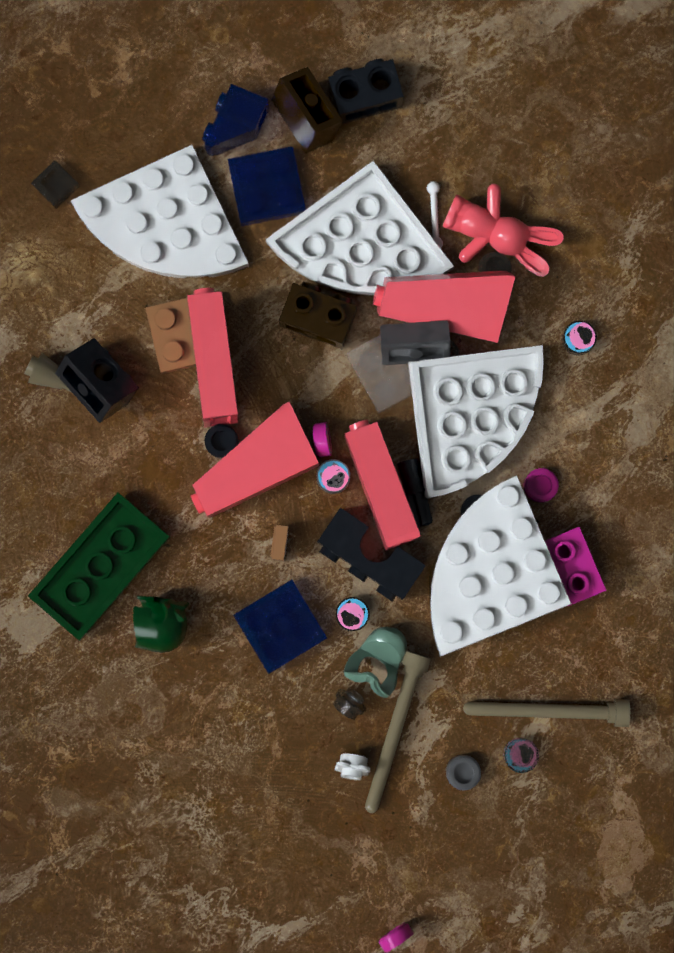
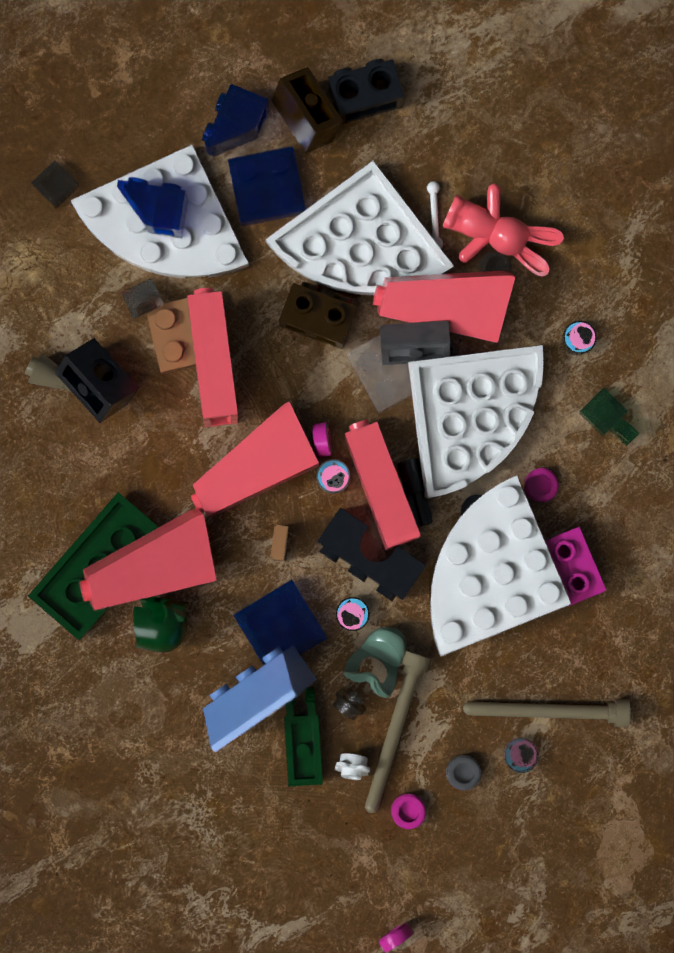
black tile [204,424,239,459] -> none
none -> coral slope [79,509,217,610]
none -> clear blue slope [117,177,189,239]
none -> clear smoke tile [121,278,164,319]
none -> medium blue slope [203,645,317,752]
none -> dark green hinge [284,687,323,787]
none -> dark pink tile [391,793,426,829]
none -> clear green plate [579,388,639,446]

